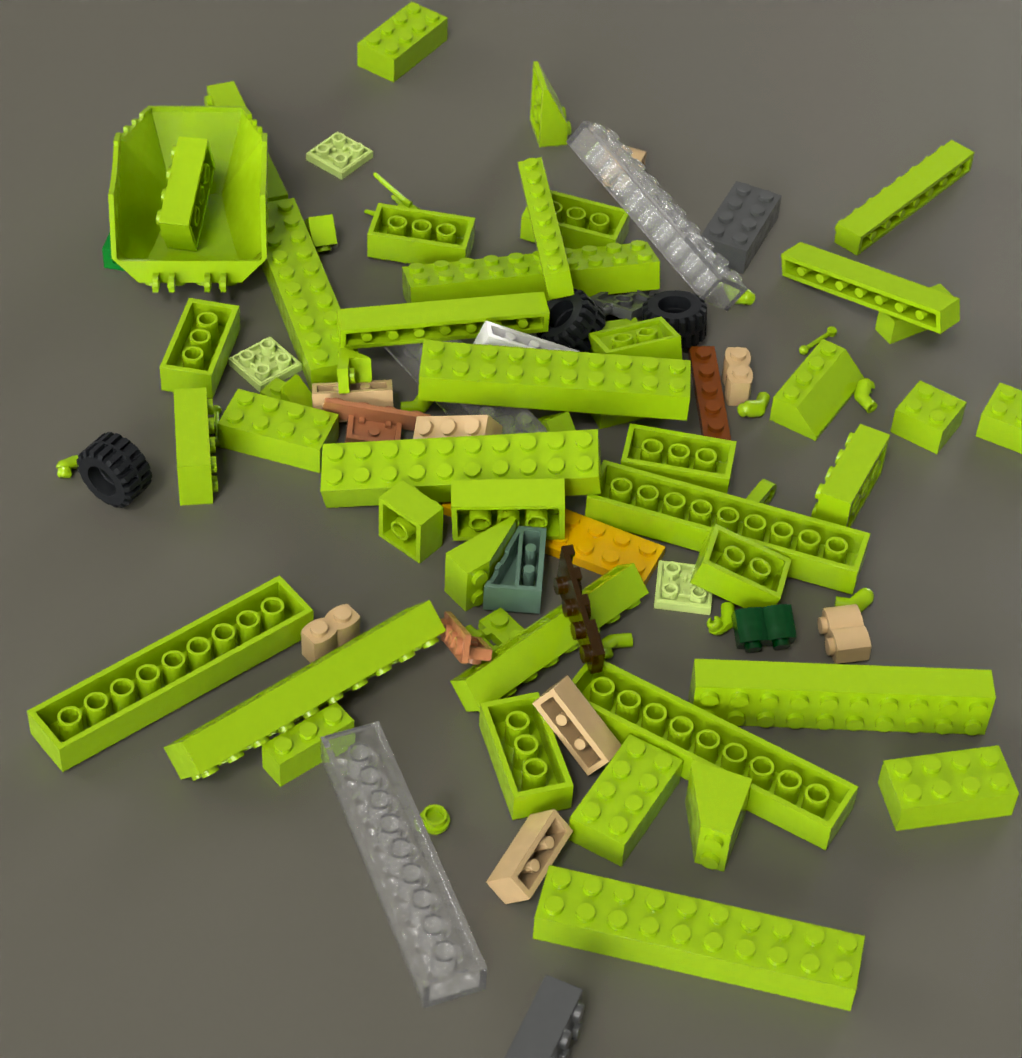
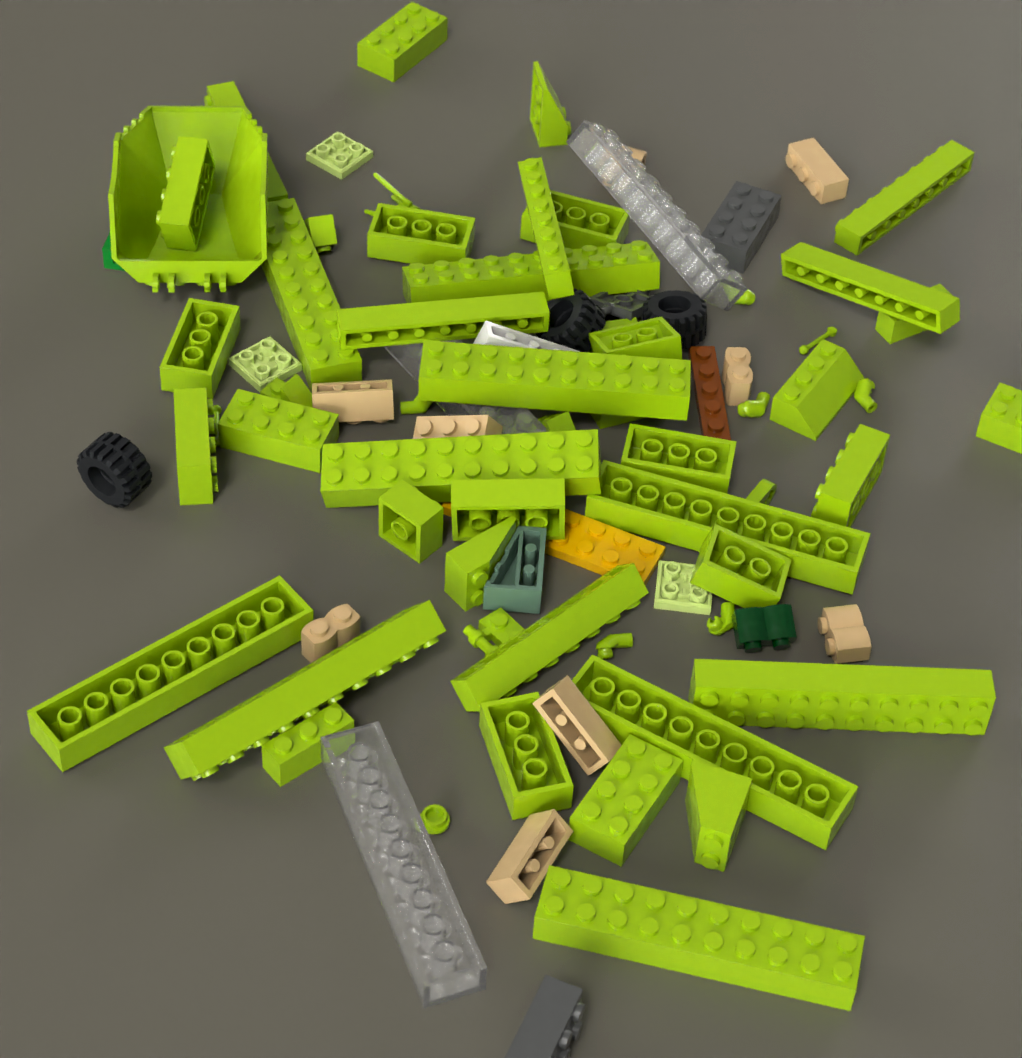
lime arm [56,455,78,478] -> none
nougat bracket [322,398,431,443] -> none
lime slope [337,348,372,394] -> none
nougat bracket [438,611,492,664] -> none
dark brown wing [553,544,605,674] -> none
lime arm [834,588,874,612] -> none
lime brick [878,745,1019,831] -> none
lime brick [890,380,967,454] -> none
none -> tan brick [785,137,849,204]

